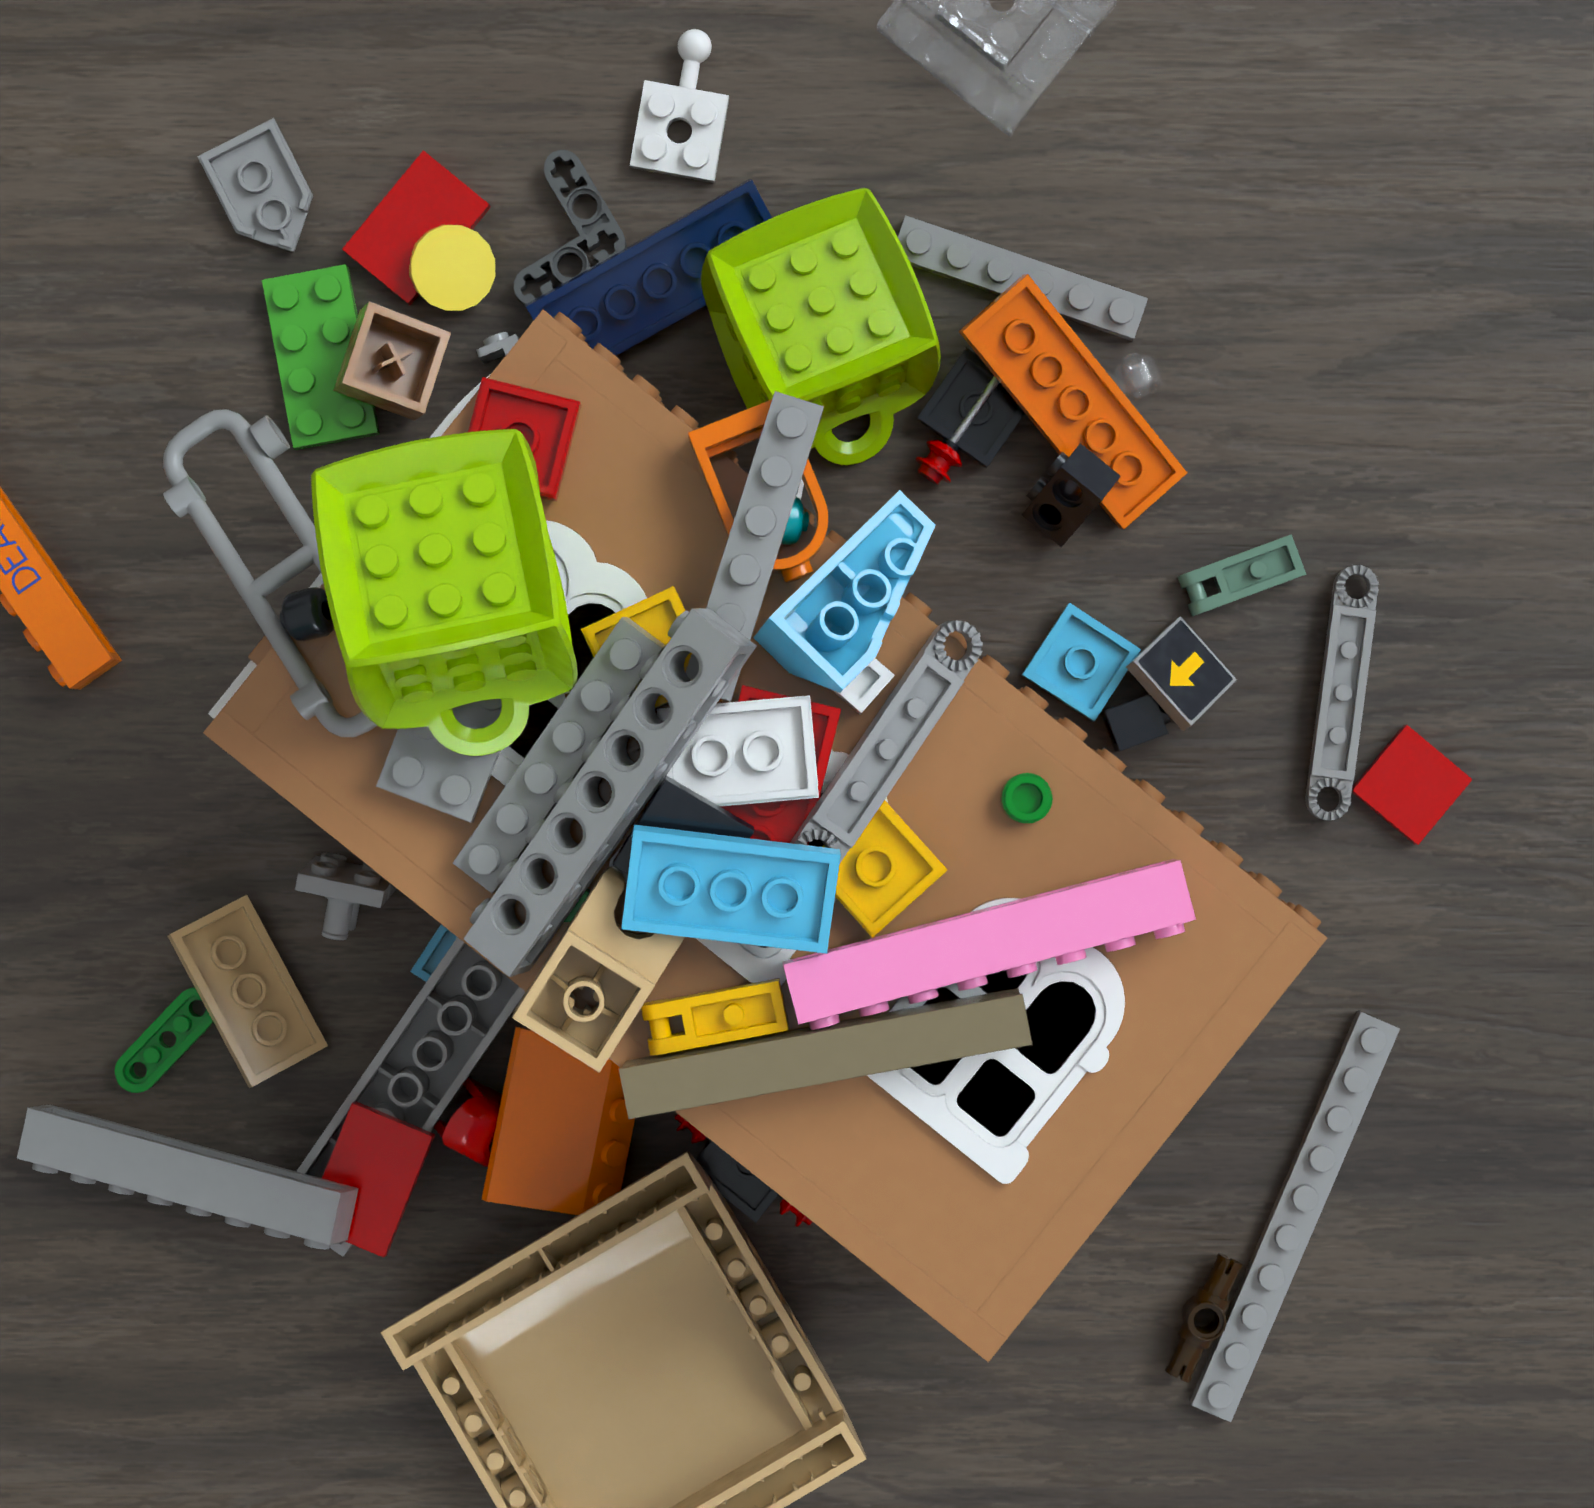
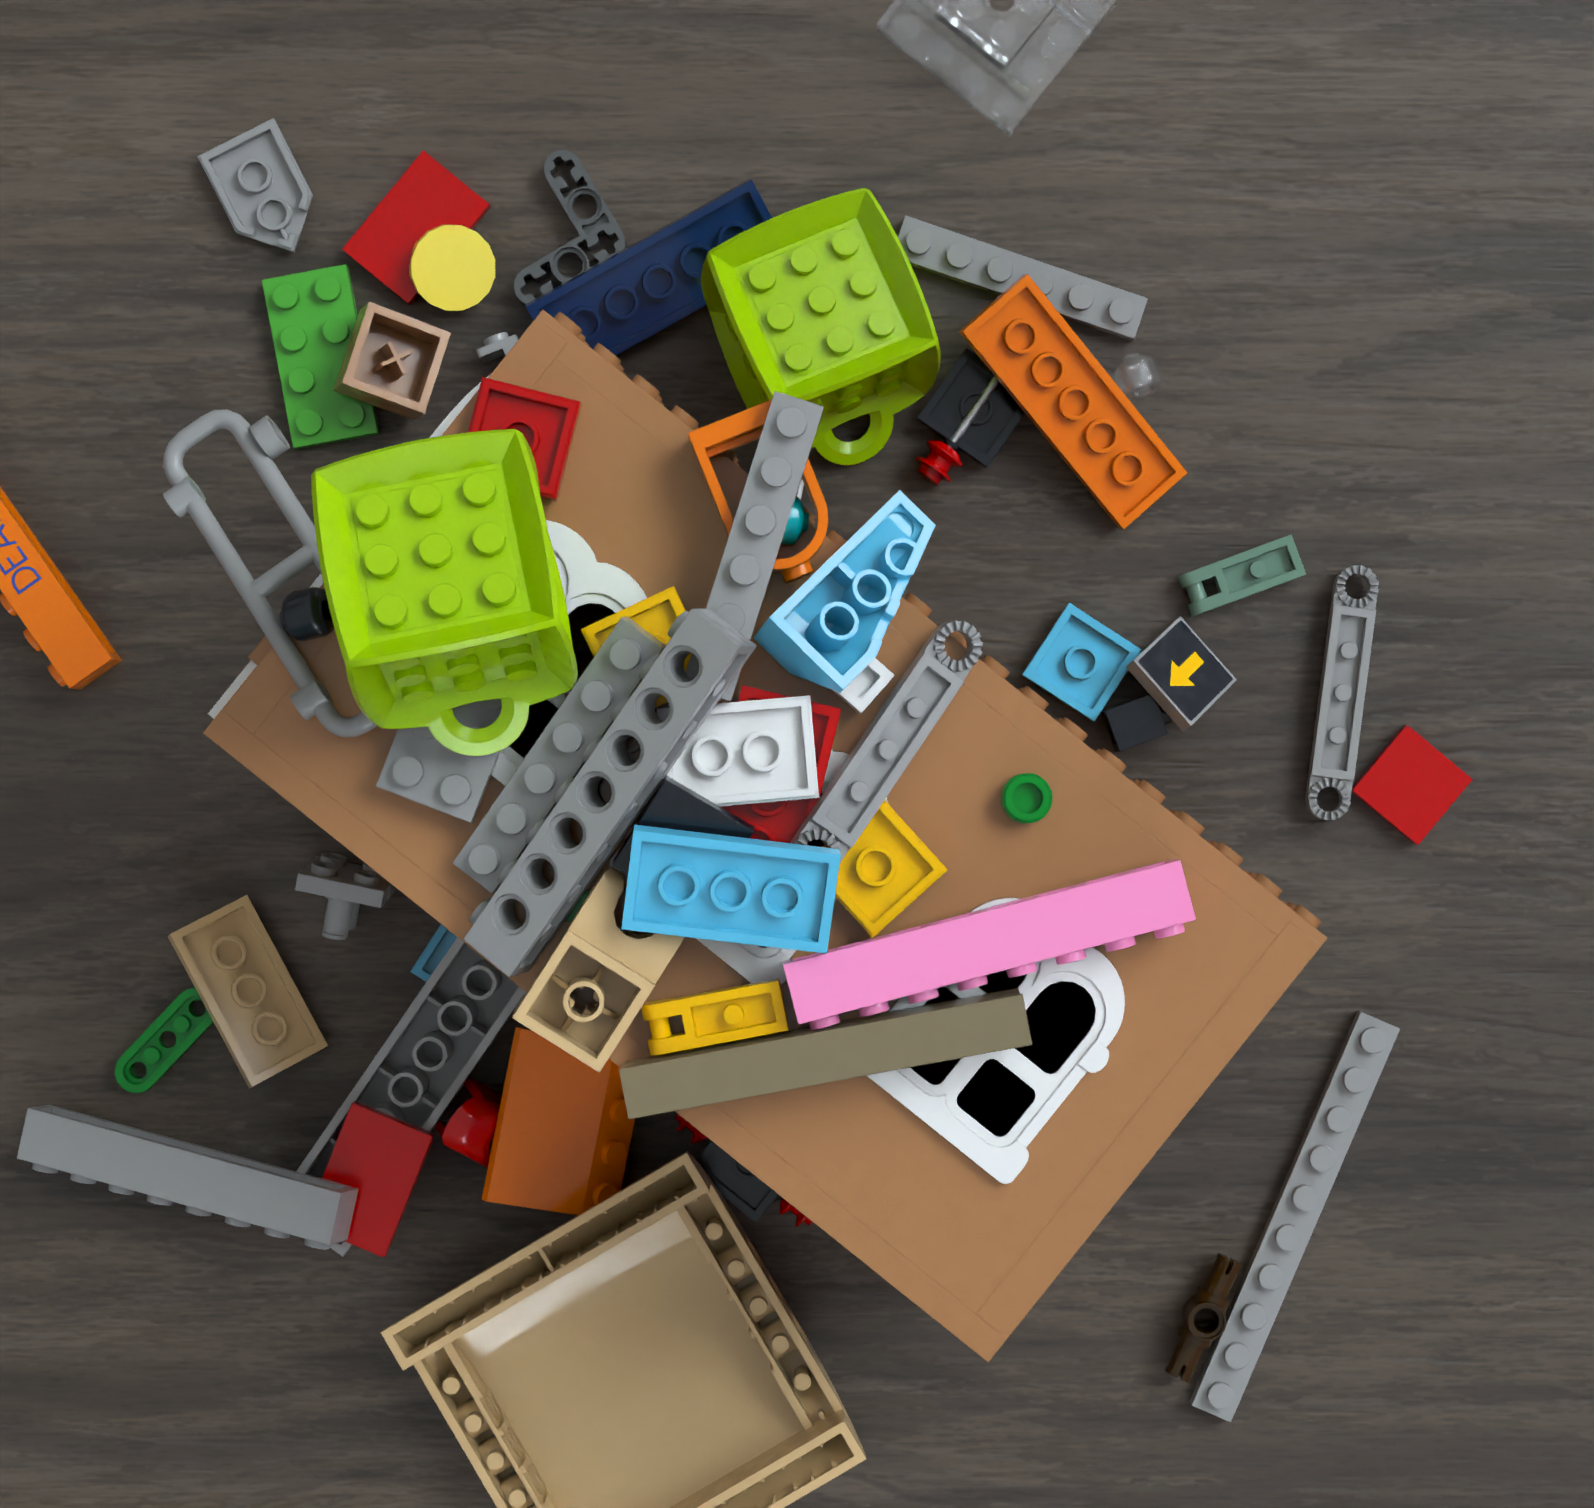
white plate [630,29,729,183] -> none
black brick [1022,443,1121,547] -> none

